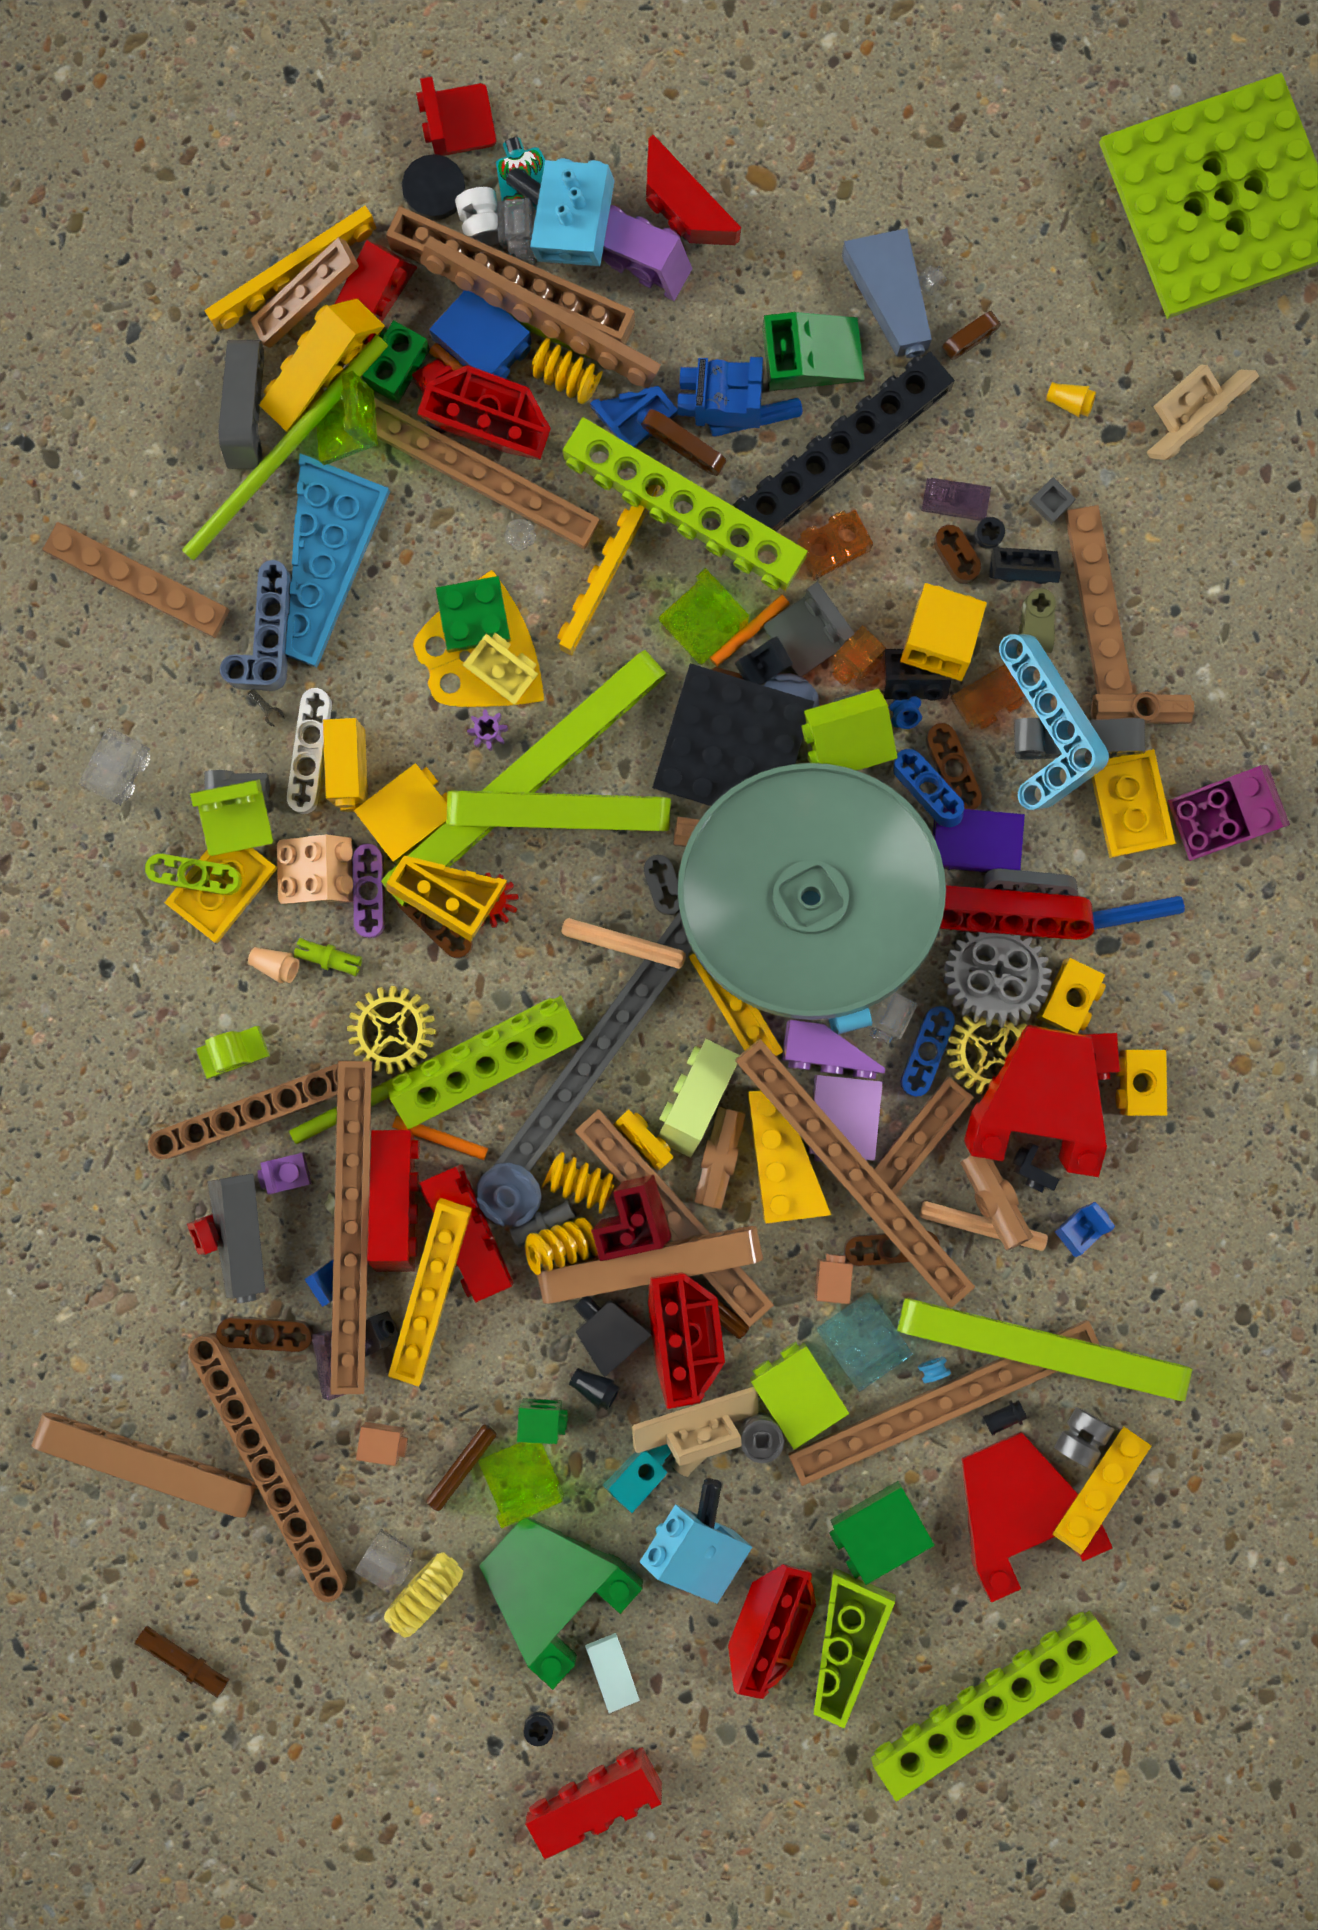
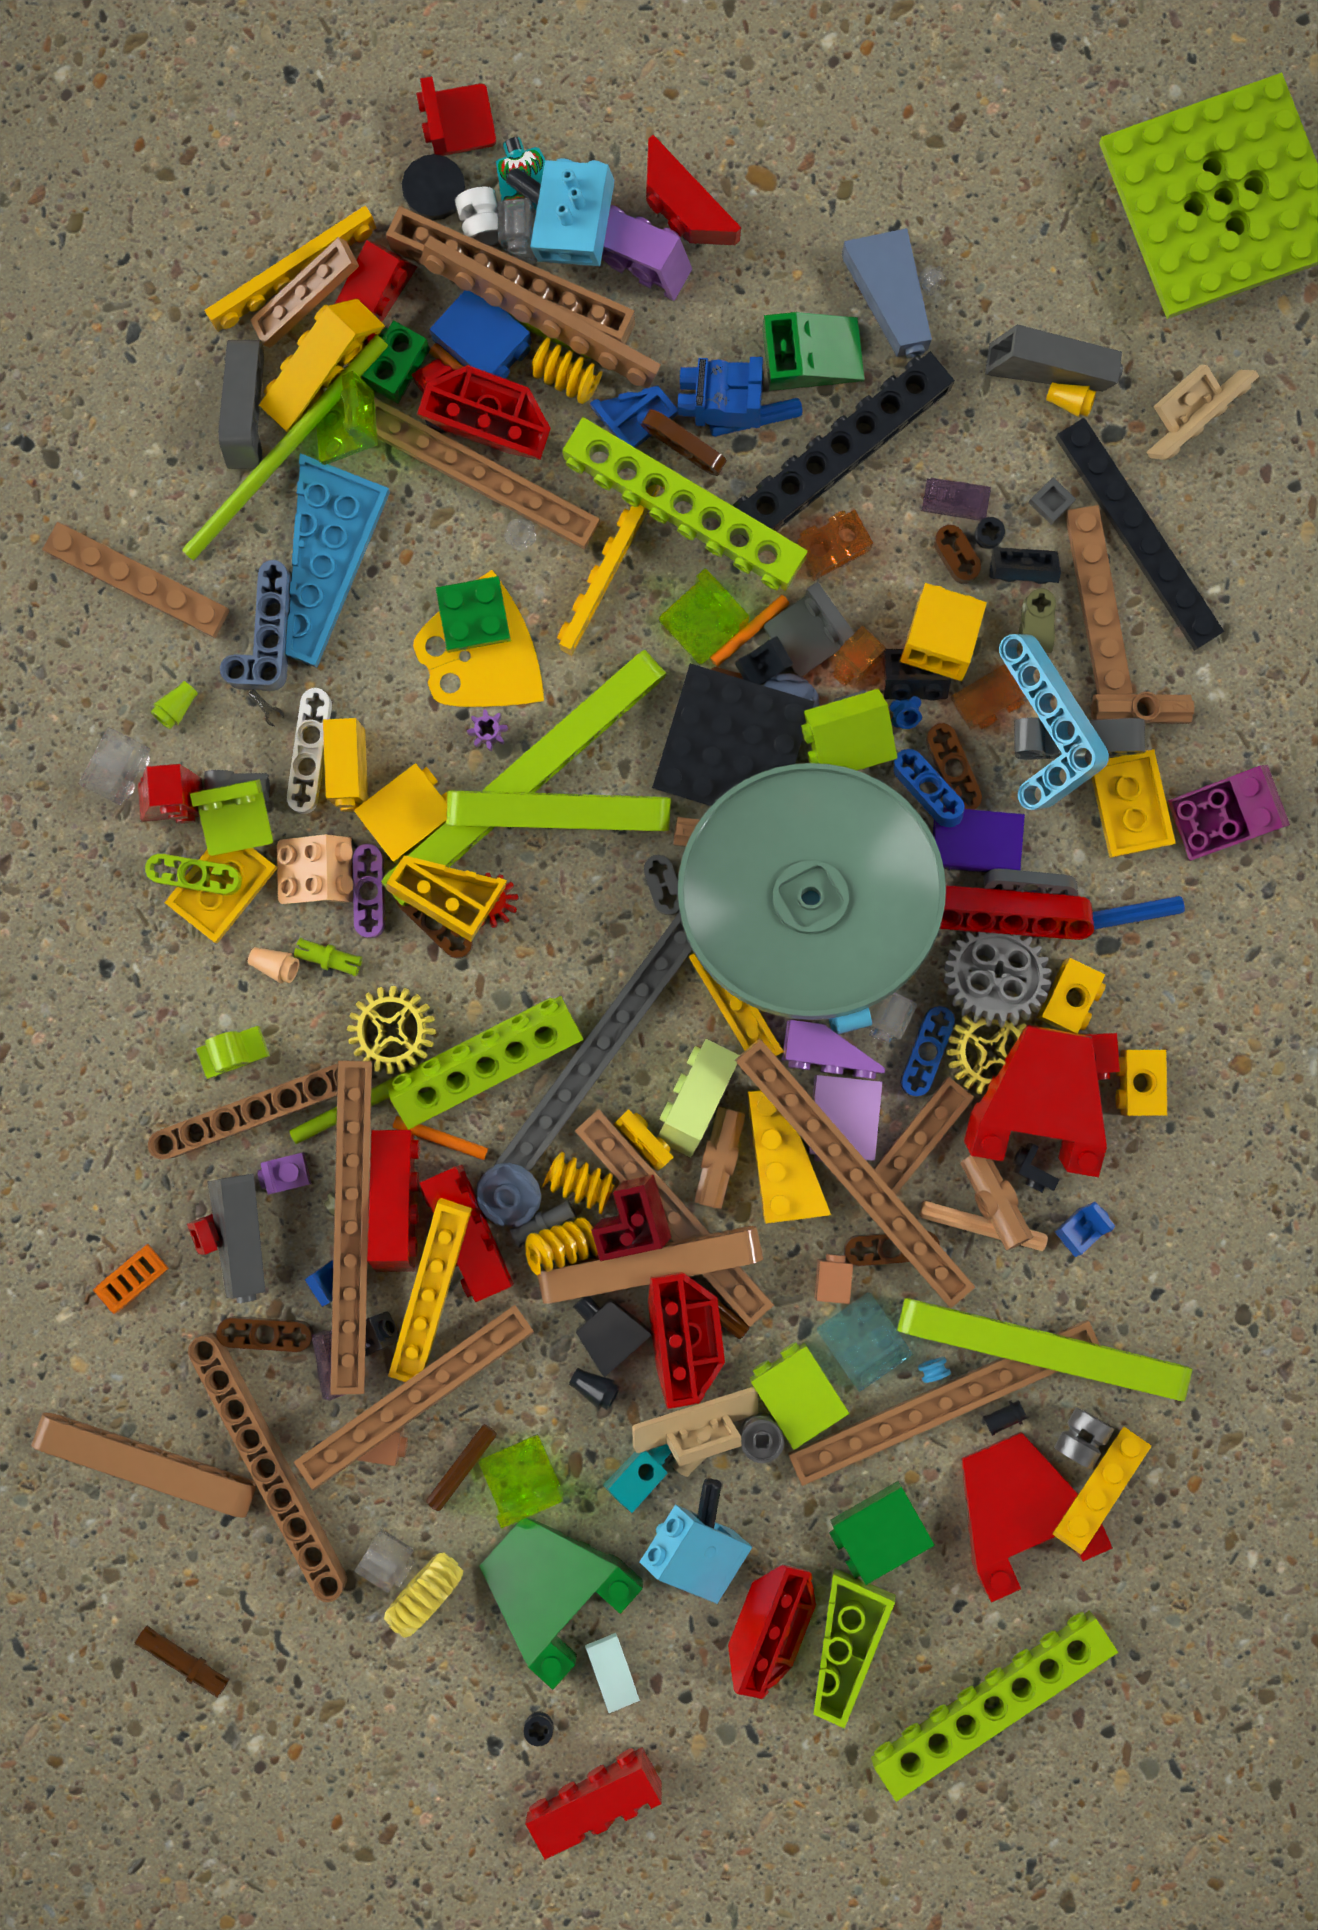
light yellow bracket [463,633,538,705] -> none
green brick [517,1398,568,1444] -> none
light nougat axle [562,918,686,969] -> none
reddish brown beam [942,311,1001,360] -> none
none -> orange slope [93,1244,169,1314]
none -> red wedge [138,764,203,824]
none -> lime cone [151,681,198,729]
none -> medium nougat plate [294,1305,534,1491]
none -> dark grey slope [985,324,1123,392]
none -> black plate [1055,417,1224,651]

